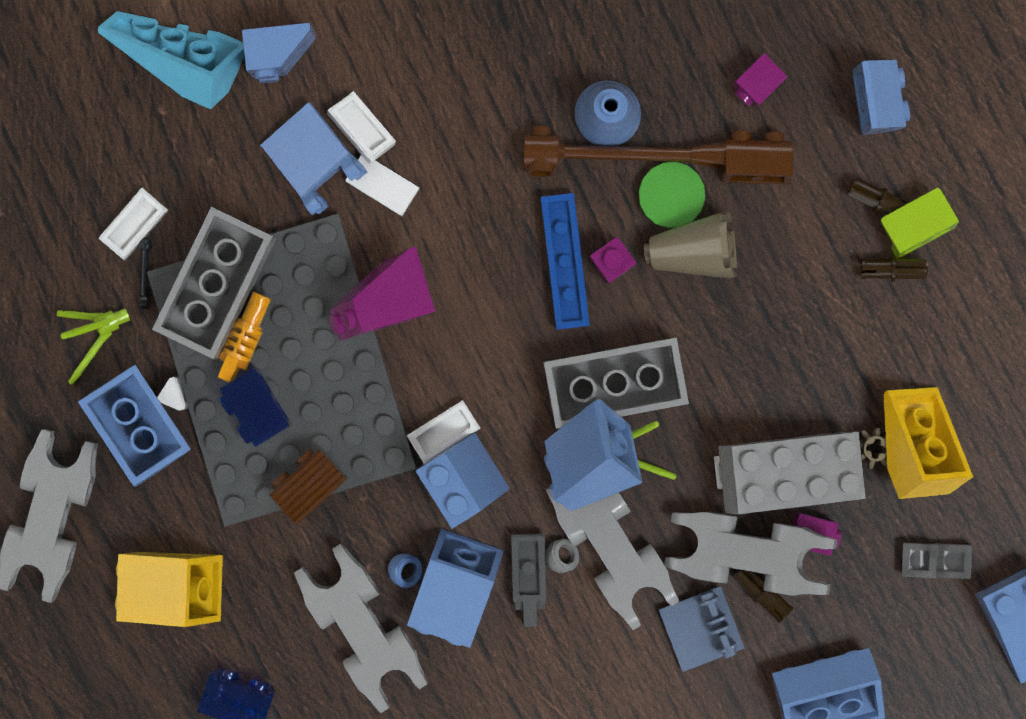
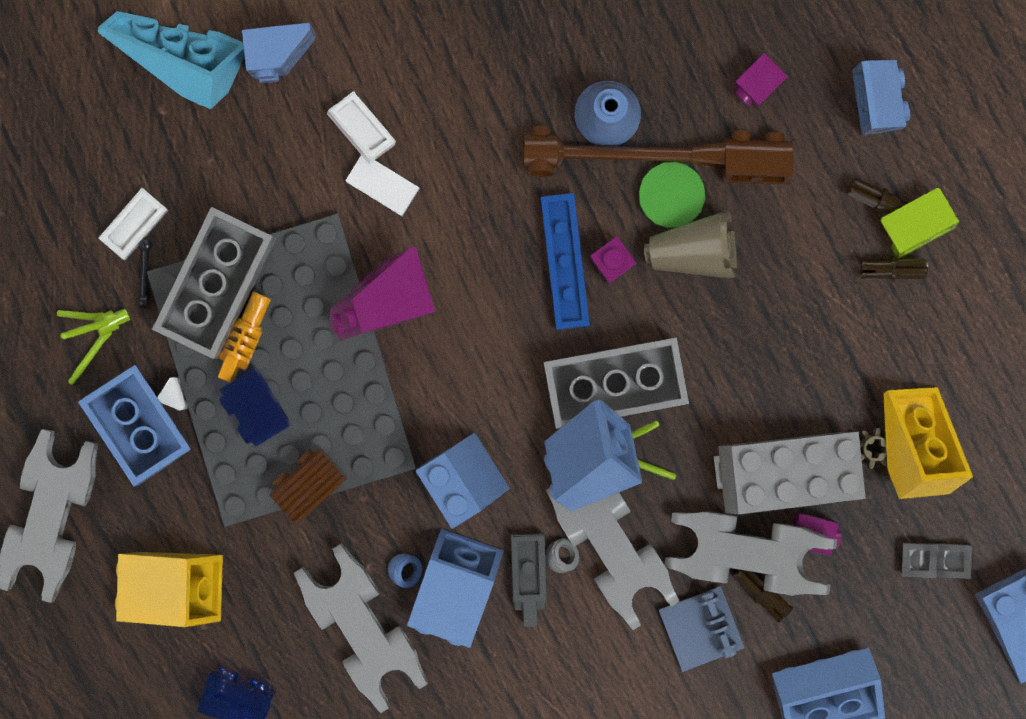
medium blue flag [261,102,367,215] -> none
white tile [407,400,480,464] -> none

